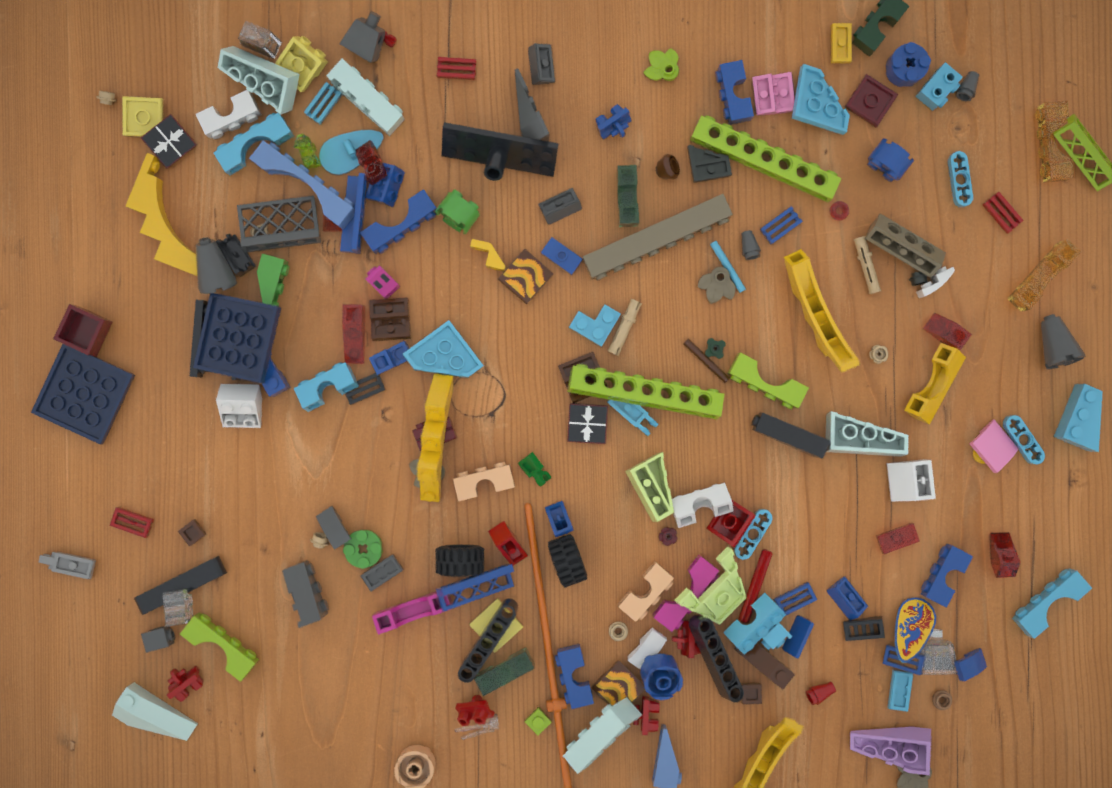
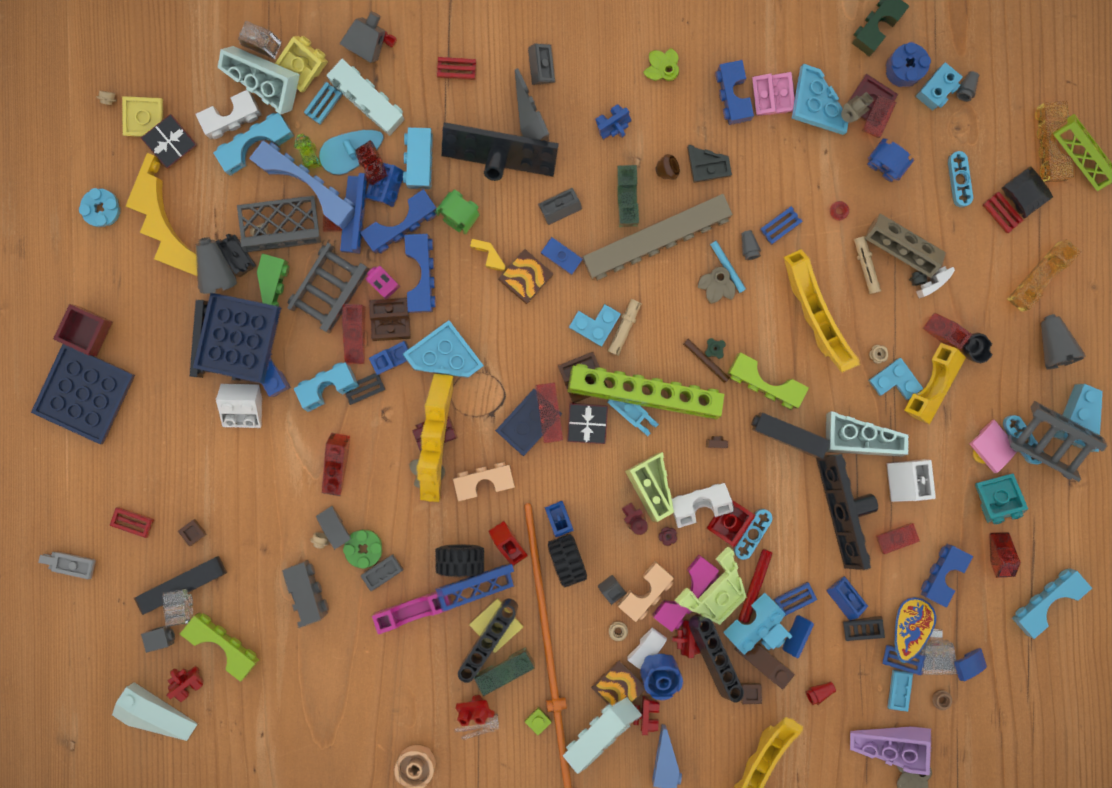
green plate [518,452,551,487] -> none
blue arch [555,643,594,709] -> none
lime brick [690,115,842,202] -> none
yellow plate [831,23,852,64] -> none
none -> medium azure plate [79,188,120,227]
none -> dark grey fence [287,243,370,334]
none -> clear red slope [322,433,350,496]
none -> medium azure brick [403,127,433,189]
none -> blue arch [404,234,436,313]
none -> dark blue plate [495,389,562,456]
none -> clear red arch [536,382,563,443]
none -> dark grey slope [598,575,627,605]
none -> dark red hips [622,502,648,535]
none -> reddish brown plate [706,436,728,448]
none -> black plate [816,454,878,570]
none -> dark tan hips [841,92,874,123]
none -> clear red plate [862,94,897,138]
none -> medium azure plate [868,358,923,400]
none -> black hair [962,332,993,363]
none -> teal plate [975,473,1028,525]
none -> black slope [1002,166,1053,218]
none -> dark grey fence [1008,401,1108,482]

